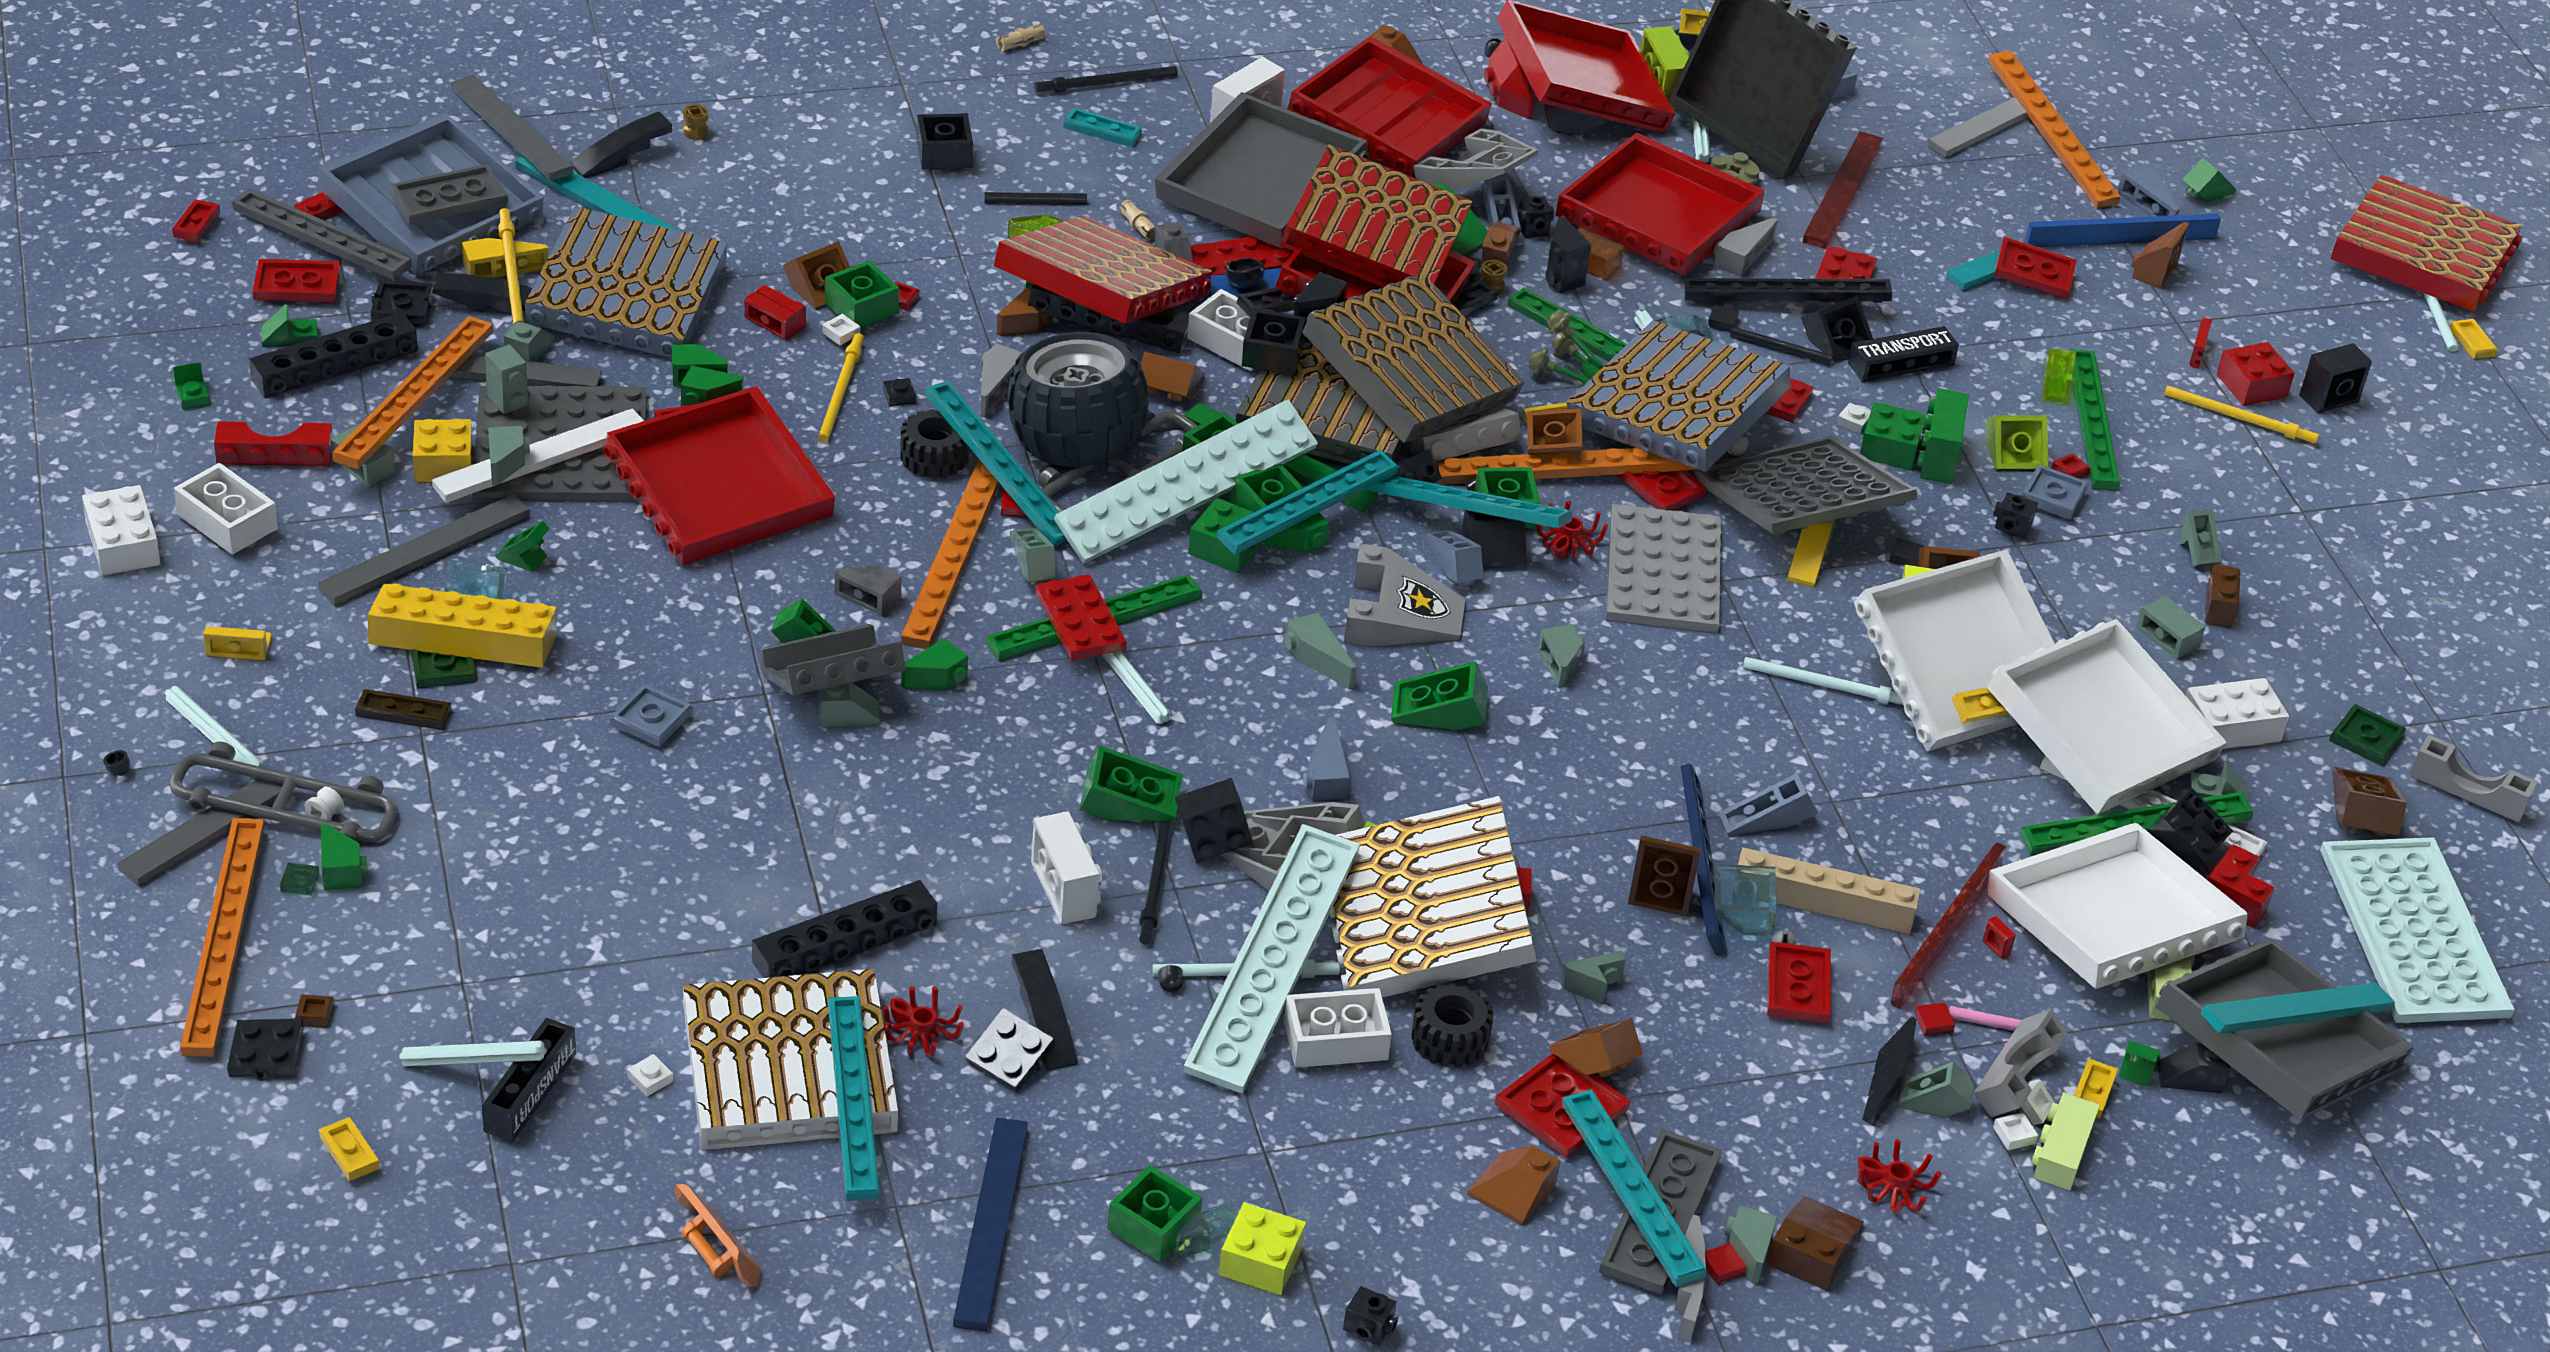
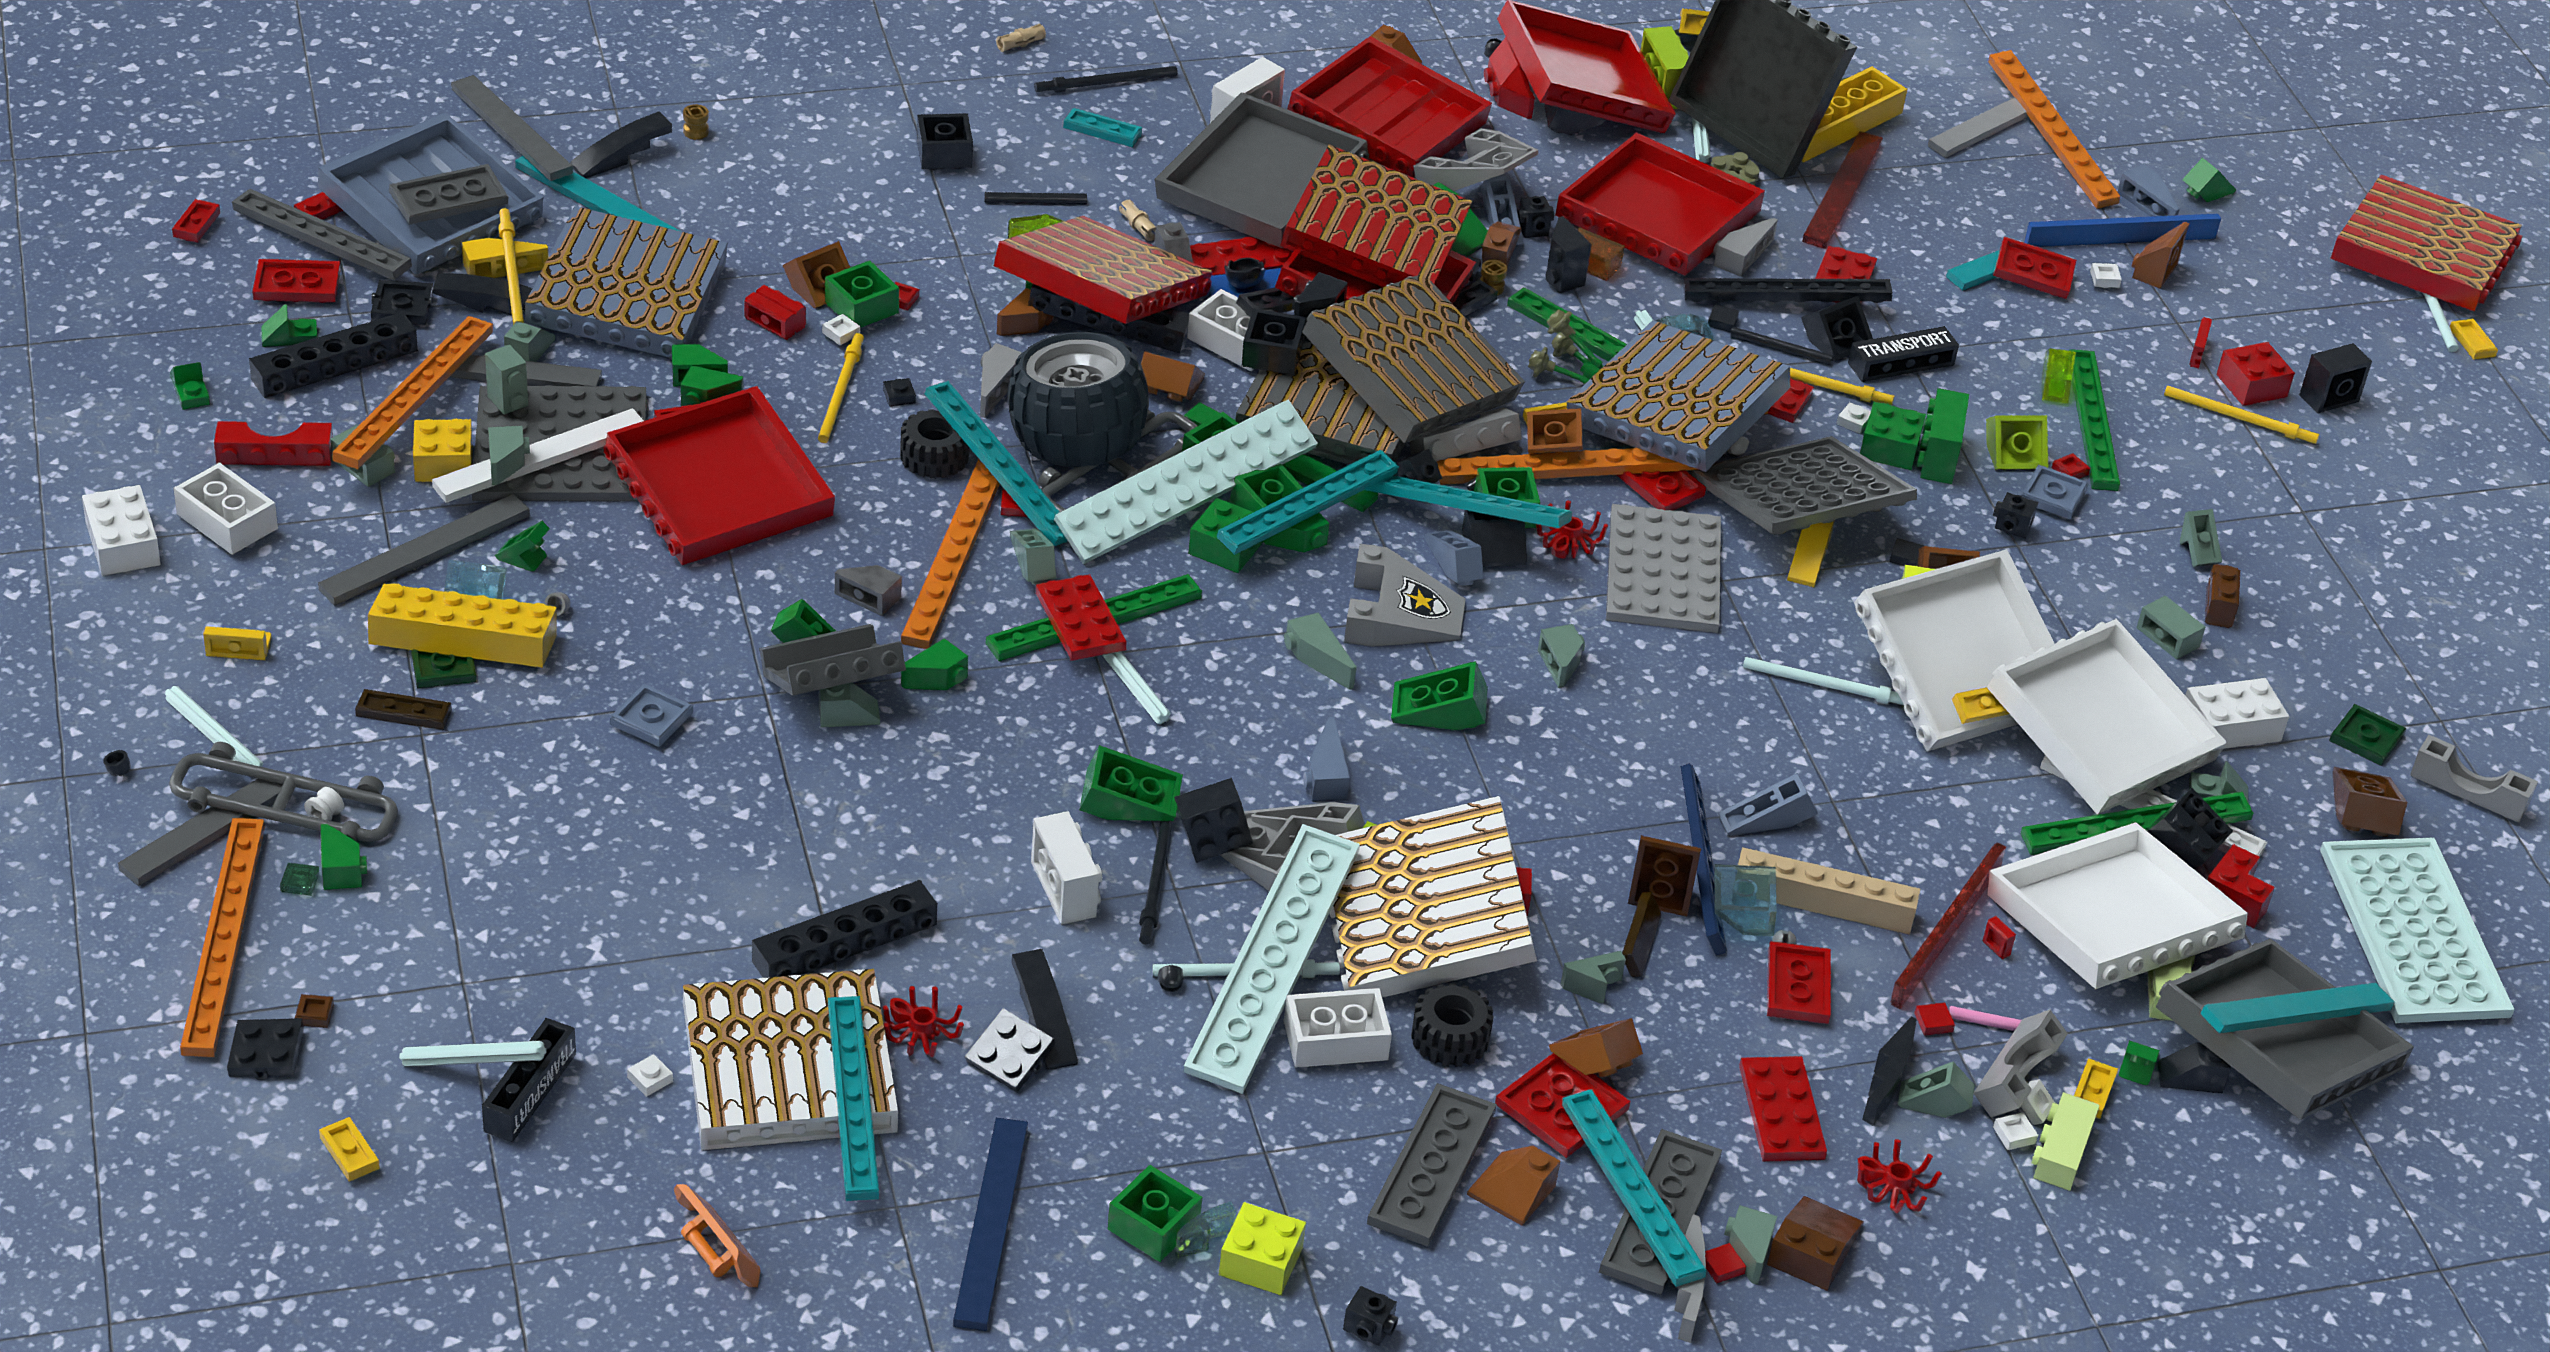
none -> light grey hinge [544,592,571,616]
none -> dark grey plate [1367,1083,1497,1246]
none -> dark brown tile [1622,892,1662,977]
none -> red plate [1739,1056,1827,1162]
none -> yellow bar [1790,368,1895,406]
none -> yellow brick [1802,66,1908,163]
none -> white plate [2090,263,2122,288]

